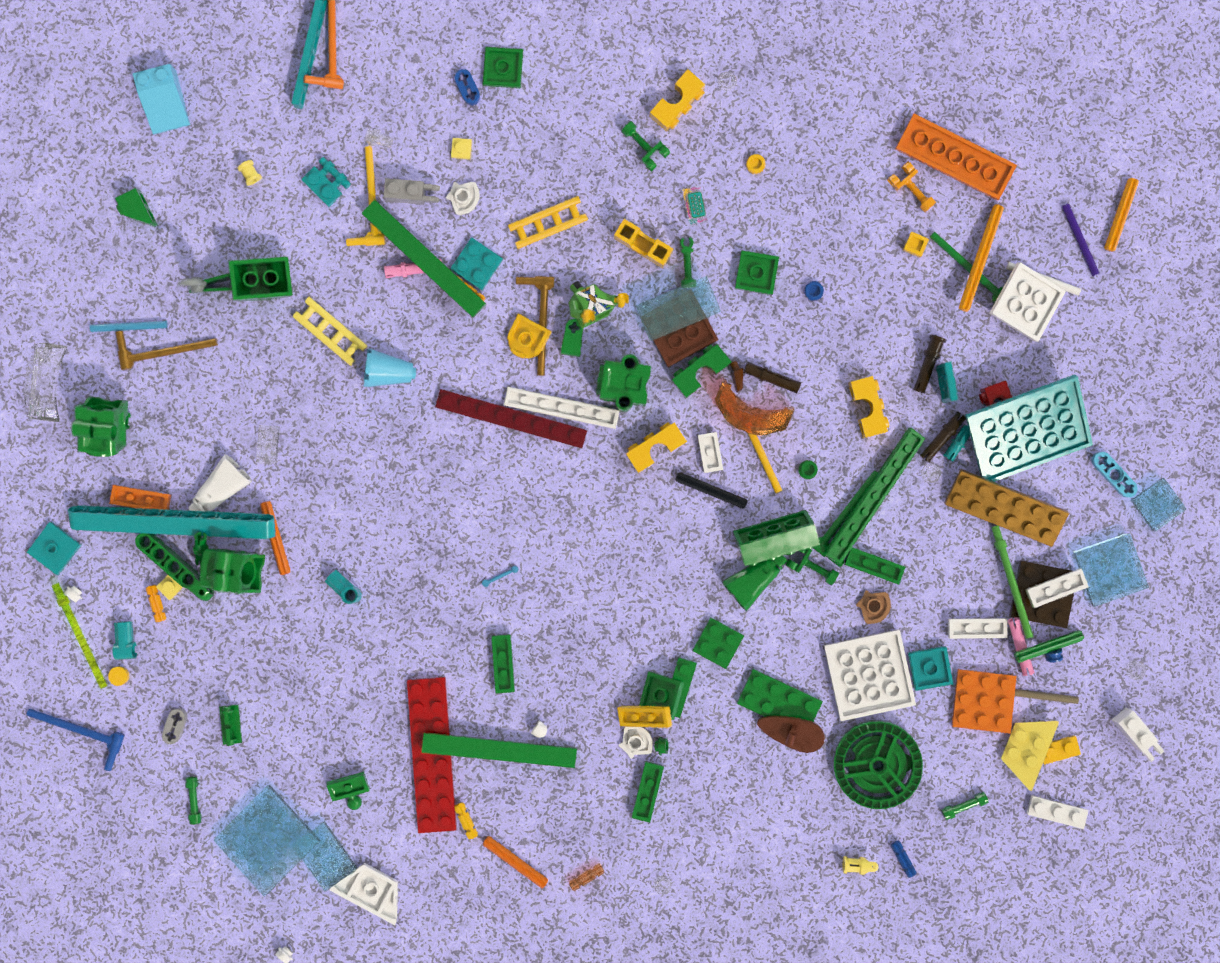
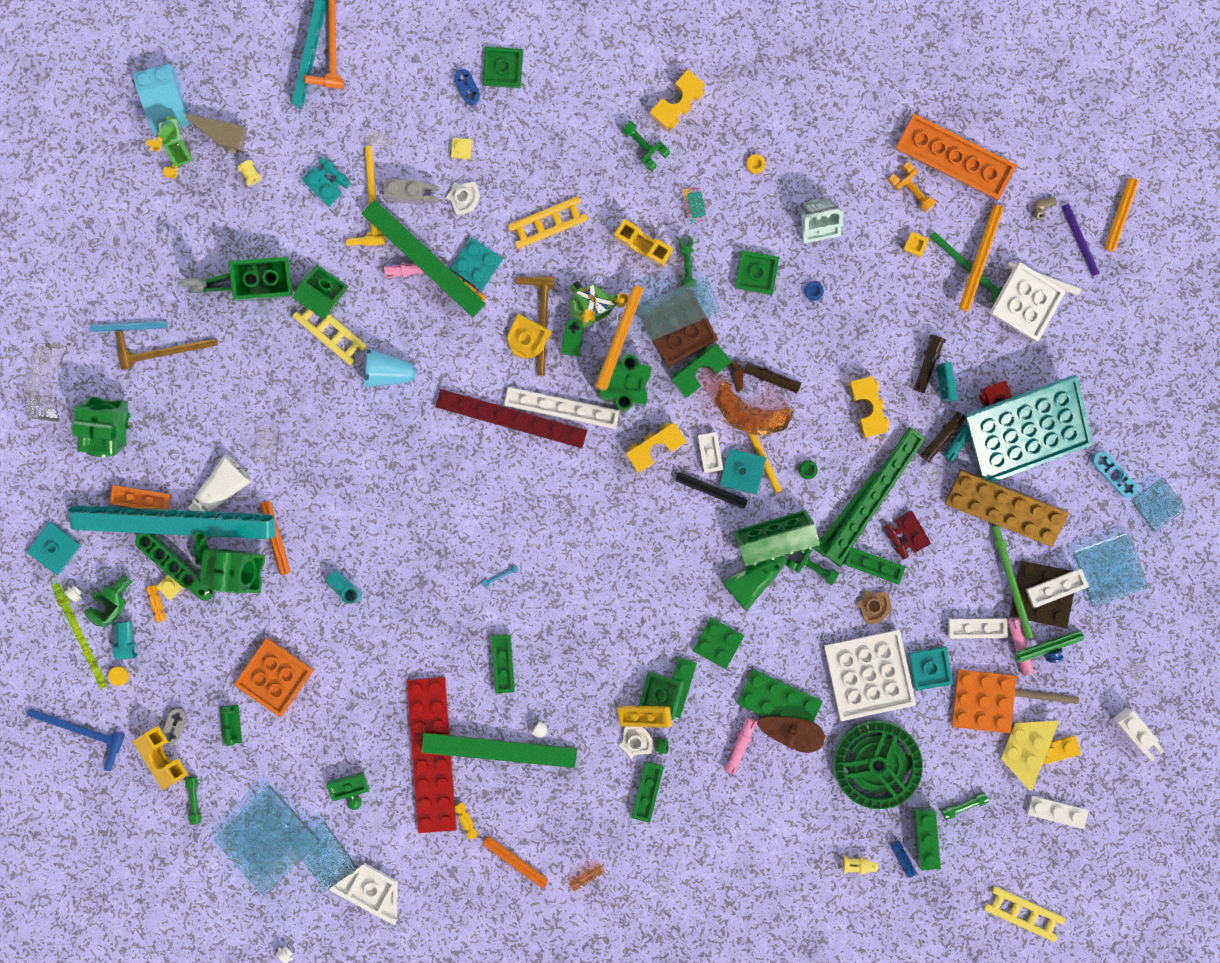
green slope [115,188,158,227] -> none
none -> green piece [85,574,133,627]
none -> yellow arch [132,726,188,790]
none -> bright green torso [146,116,193,179]
none -> dark tan slope [186,114,247,154]
none -> orange plate [234,637,315,718]
none -> green slope [292,265,349,320]
none -> light orange axle [596,285,643,390]
none -> teal plate [720,449,767,495]
none -> bright pink pin [724,717,757,775]
none -> light aqua piece [800,199,843,243]
none -> dark red plate [884,510,931,560]
none -> green brick [912,806,941,871]
none -> light yellow bar [983,886,1065,942]
none -> dark tan arm [1032,196,1057,220]

